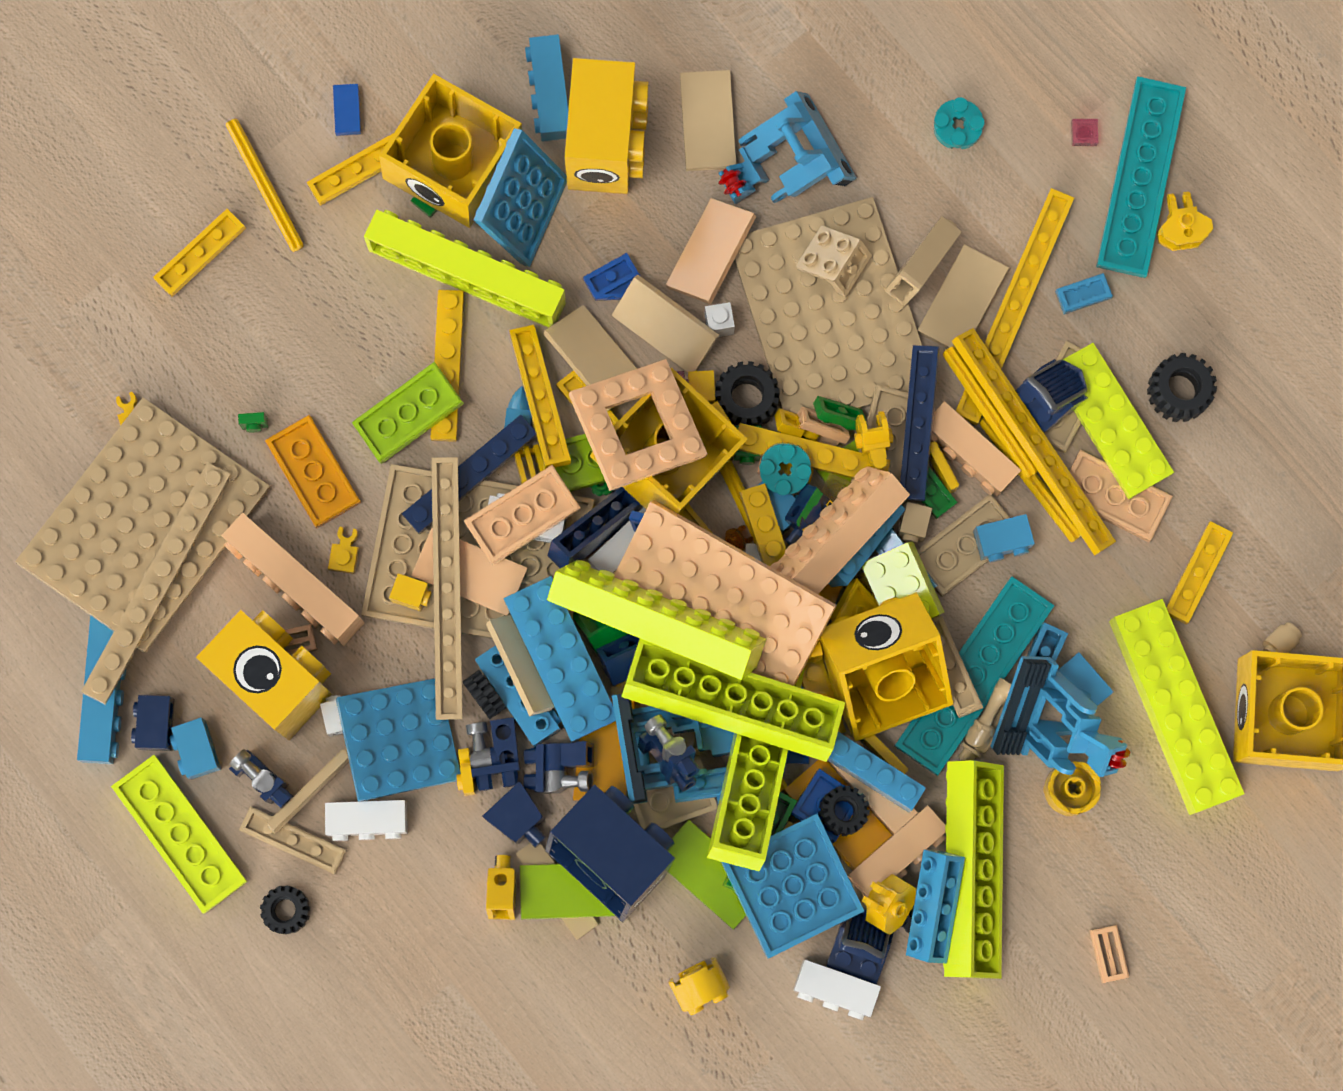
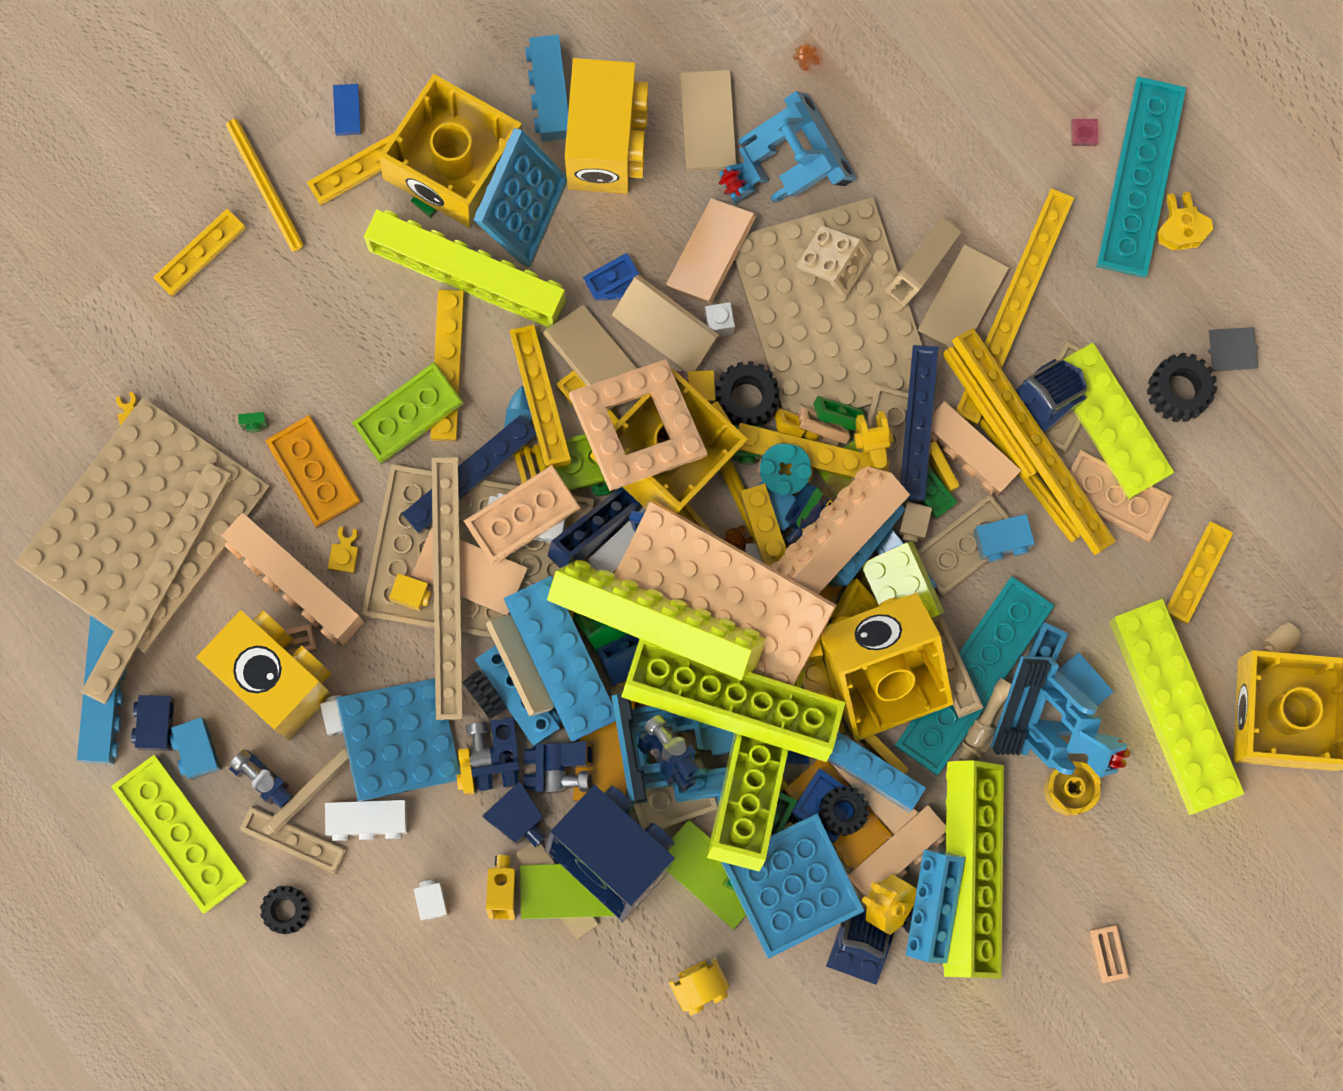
white brick [793,960,881,1020] -> none
teal plate [933,97,985,149] -> none
dark azure plate [1055,273,1113,314] -> none
none -> white brick [414,879,449,921]
none -> clear orange plate [792,43,819,71]
none -> dark grey piece [1208,327,1258,372]

